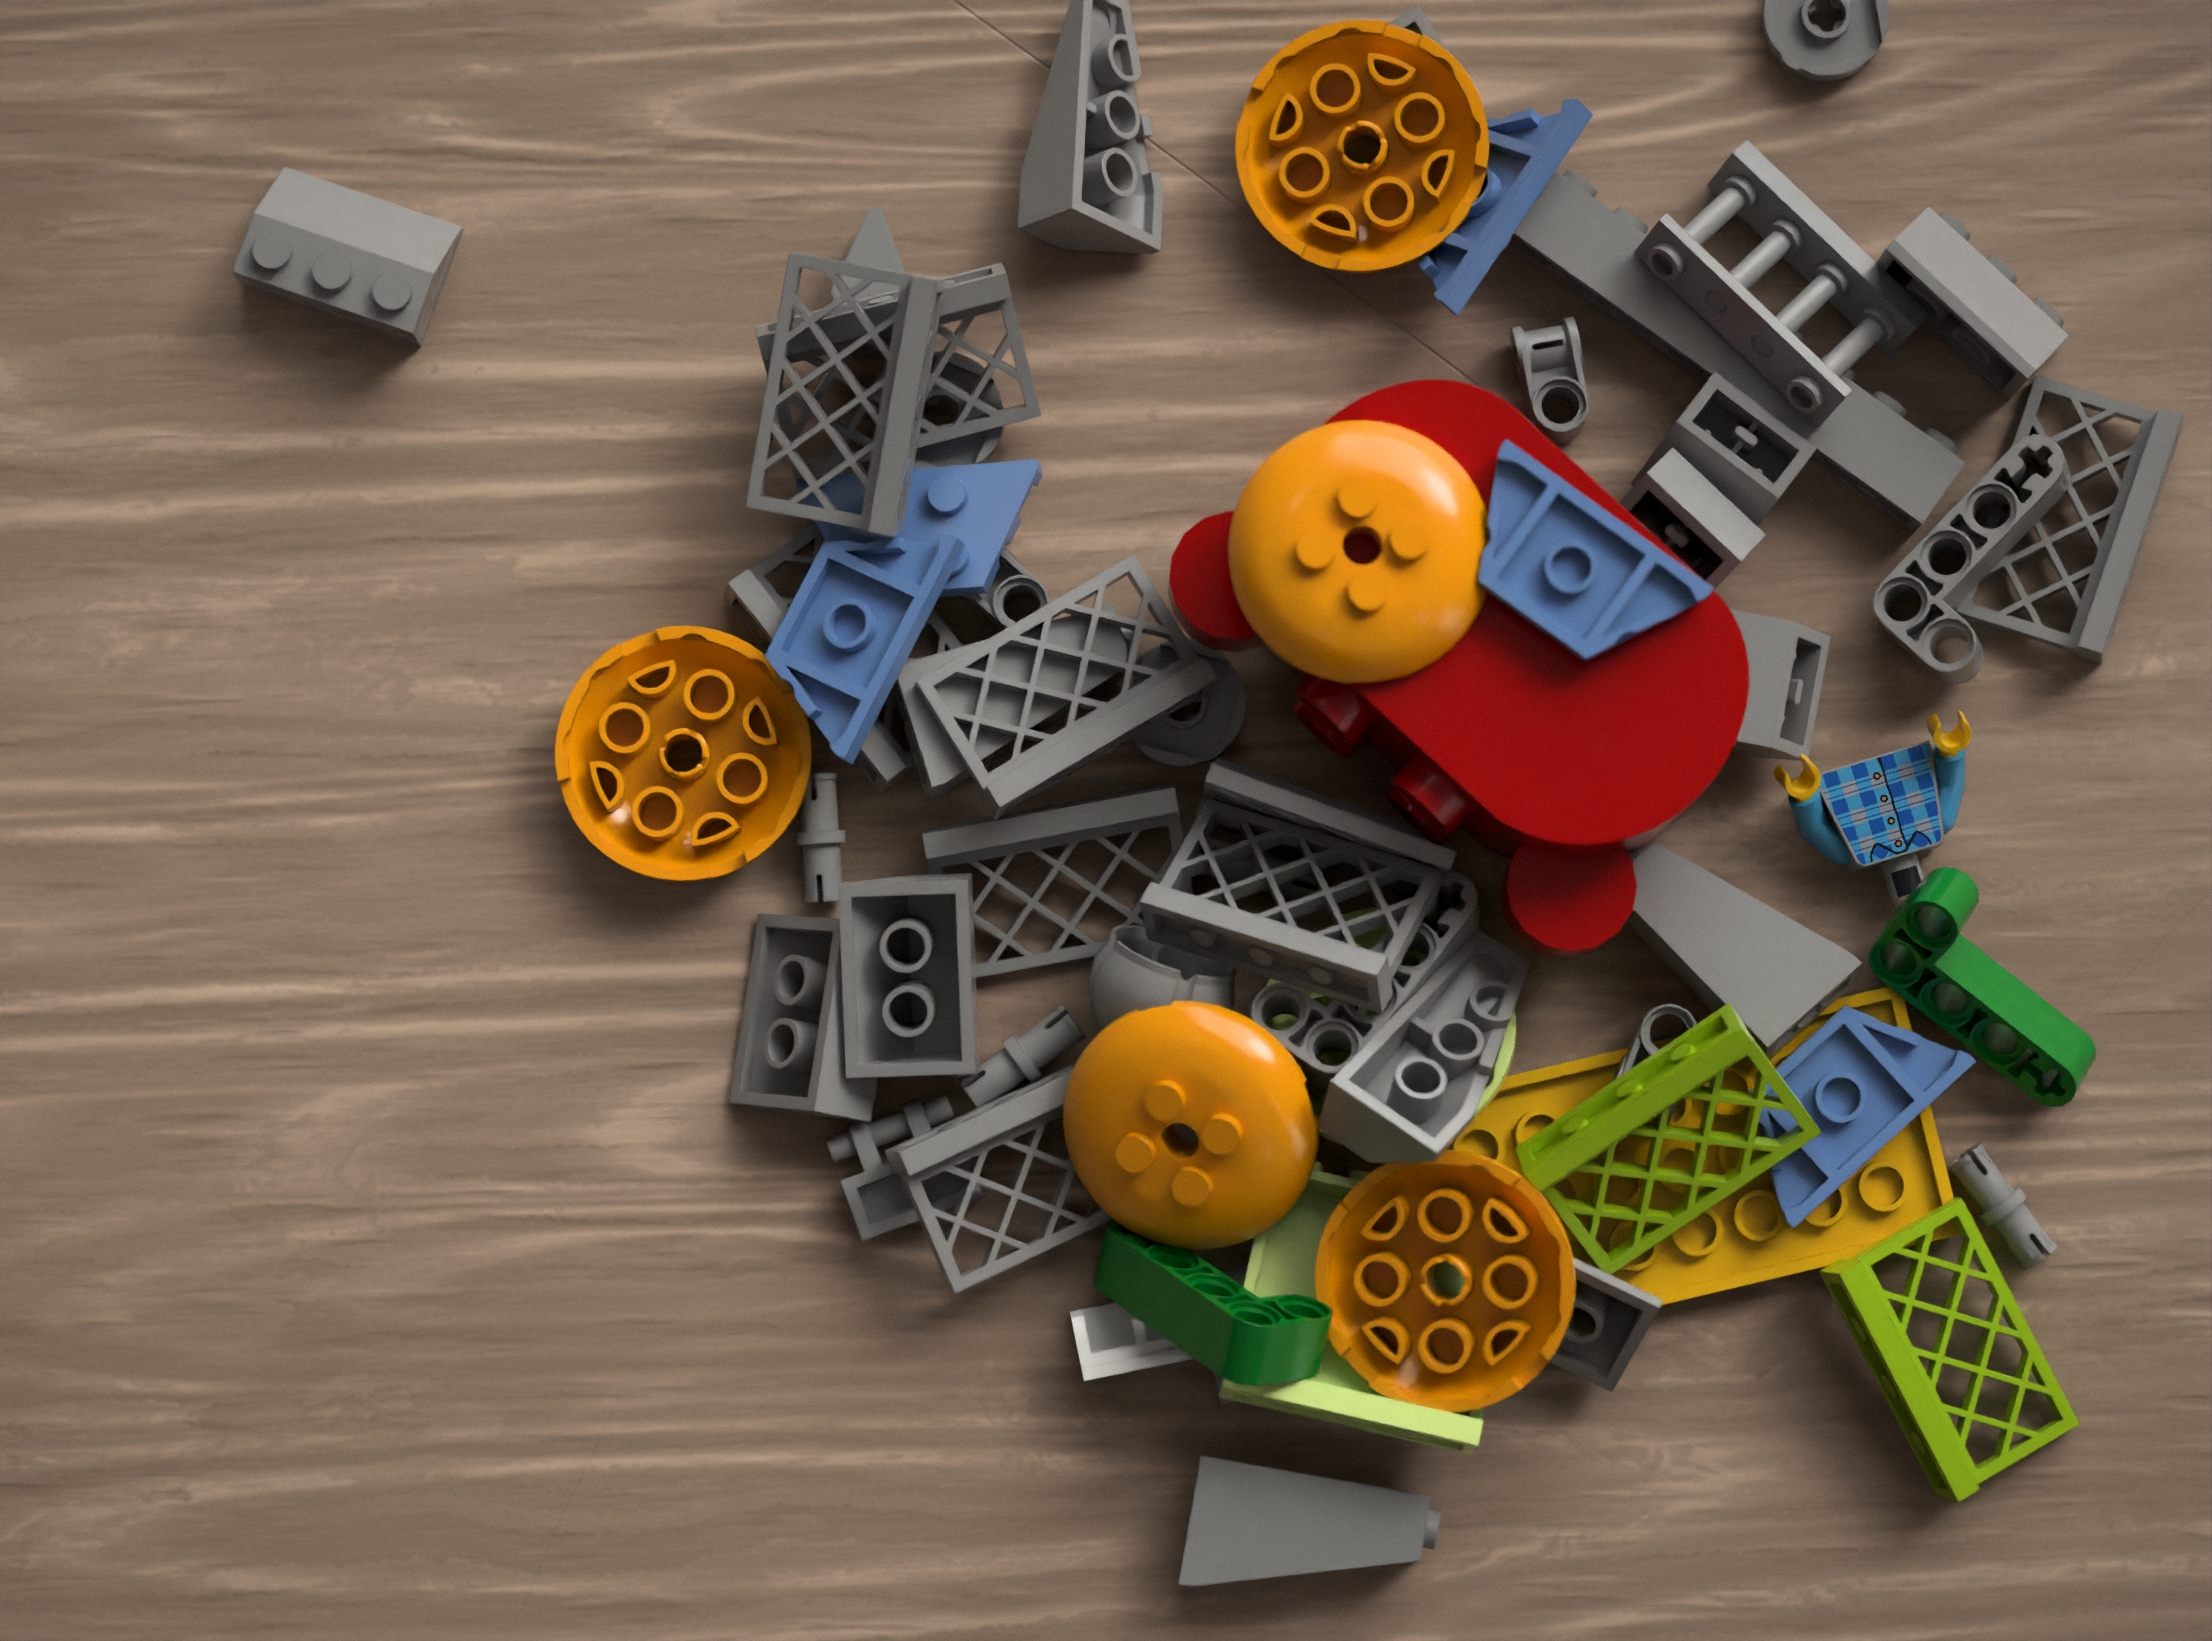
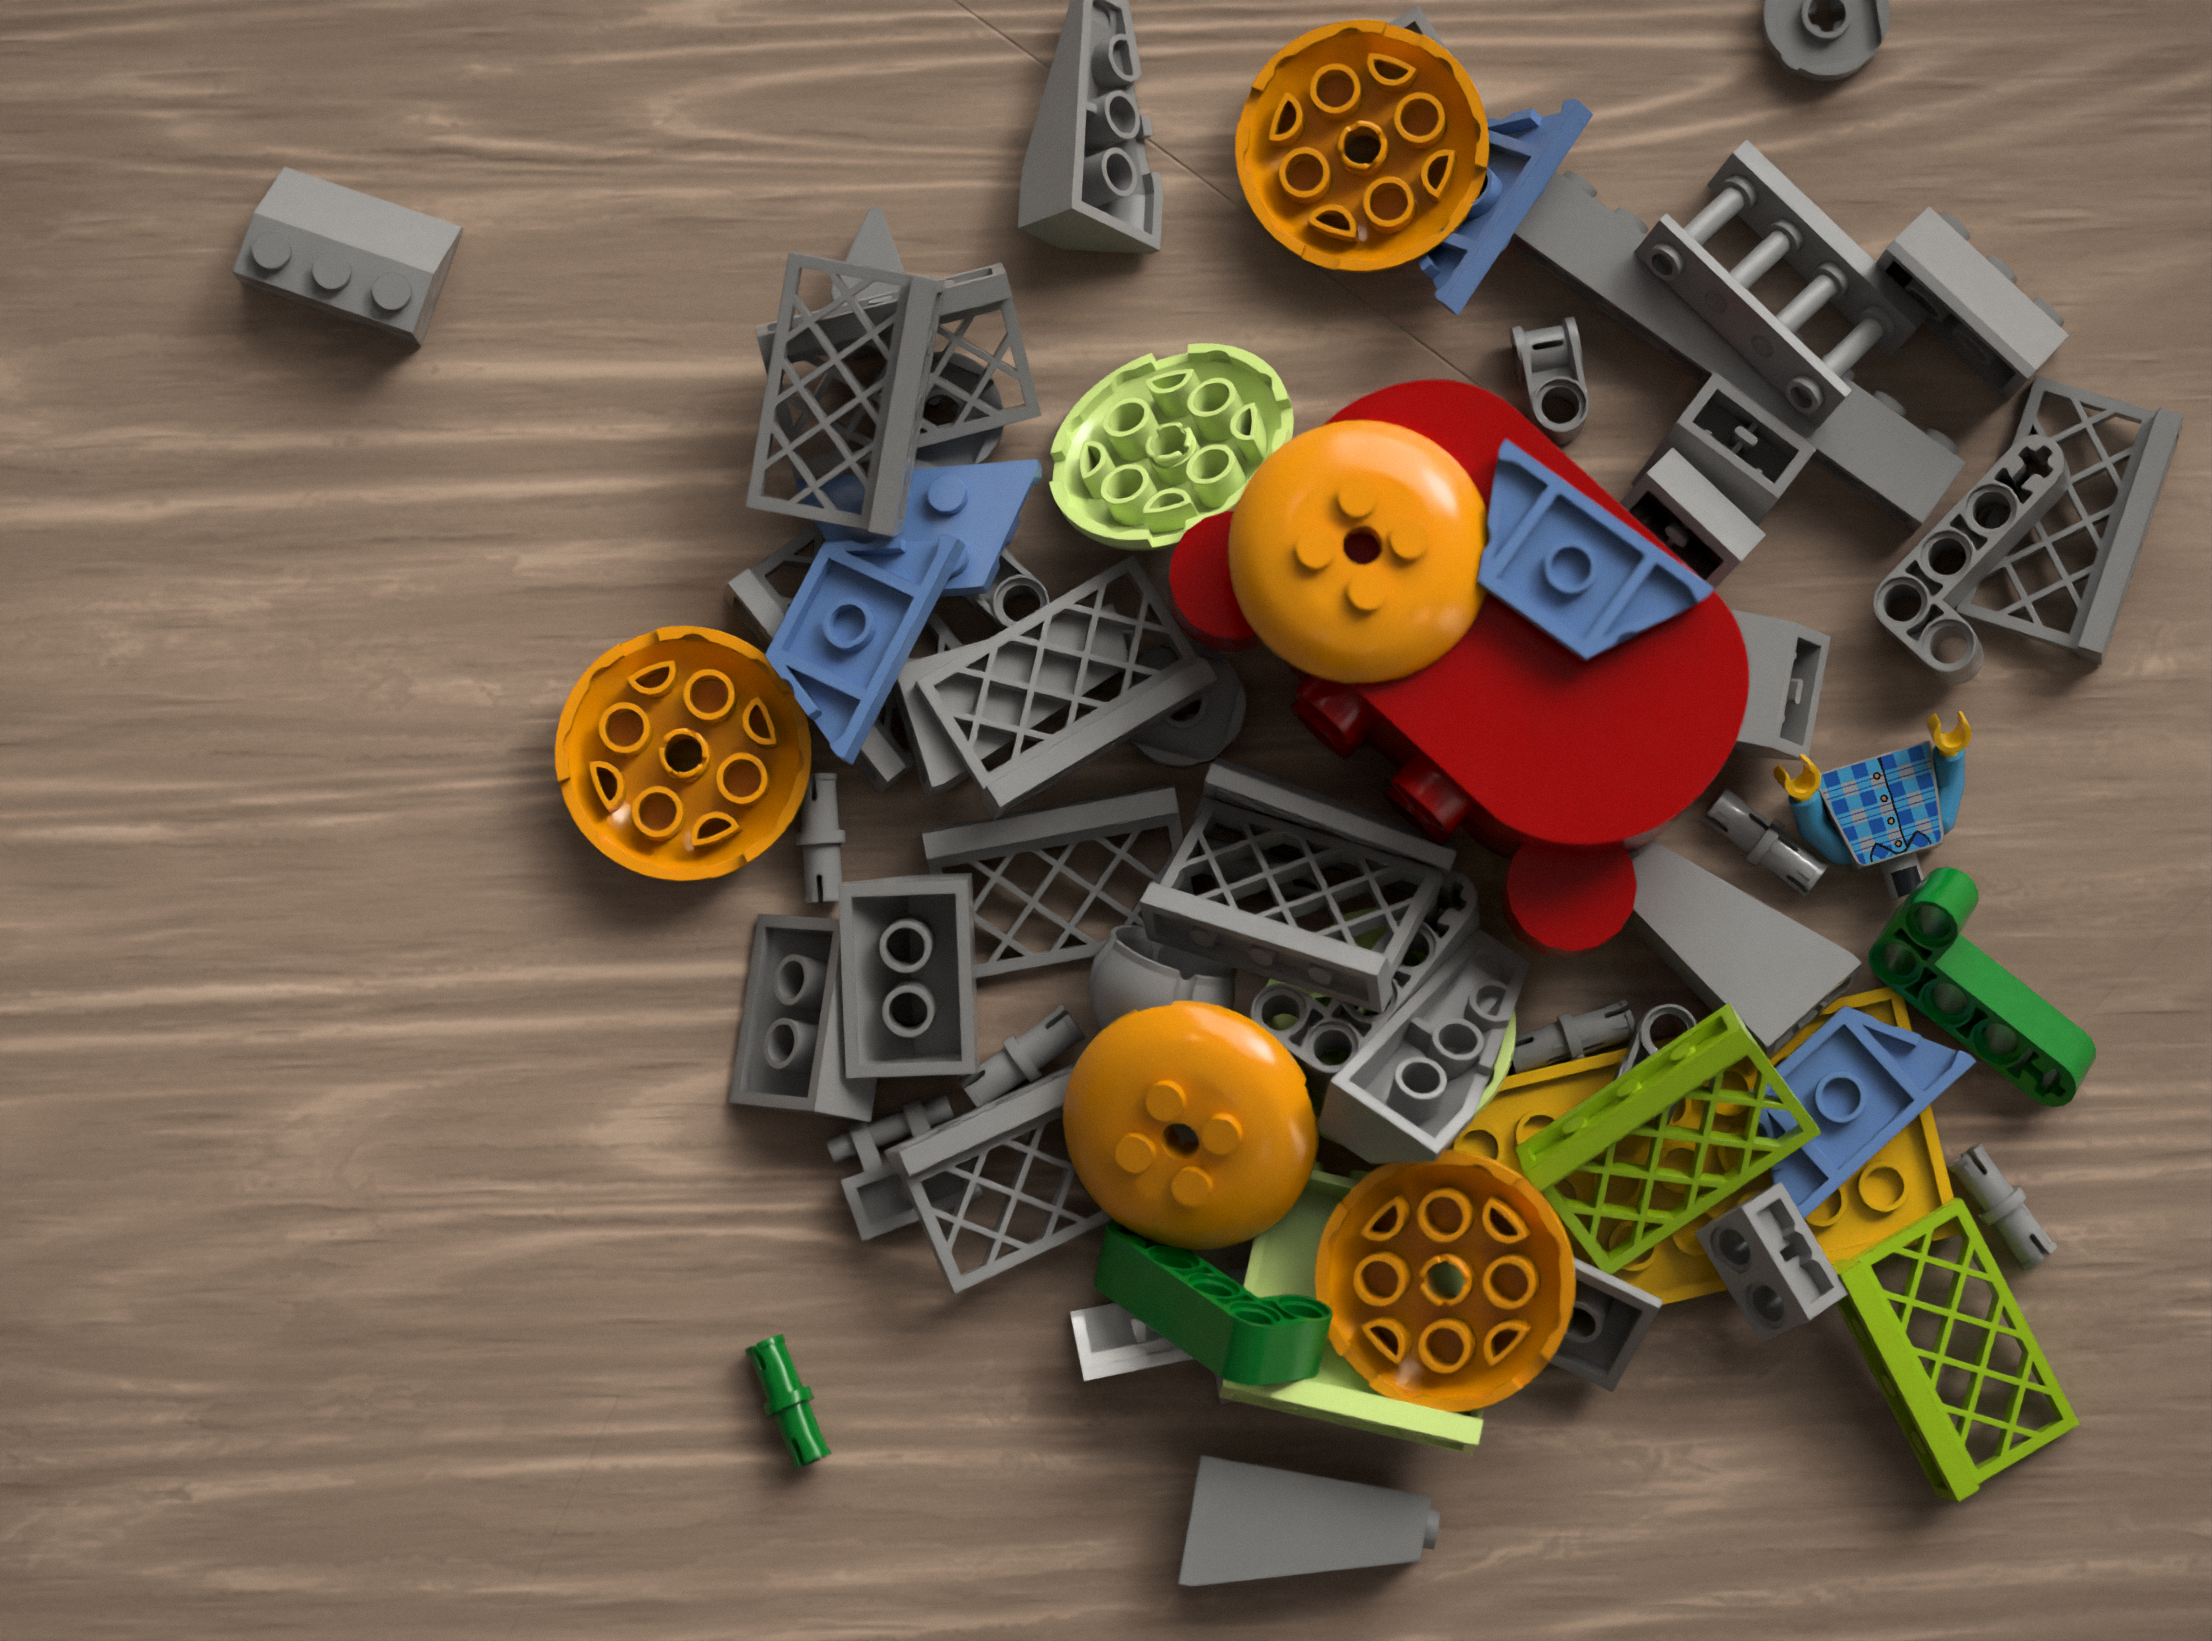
none -> green pin [745,1334,832,1470]
none -> yellowish green brick [1049,343,1294,551]
none -> light grey pin [1511,999,1636,1075]
none -> light grey brick [1694,1182,1849,1344]
none -> light grey pin [1701,787,1829,897]

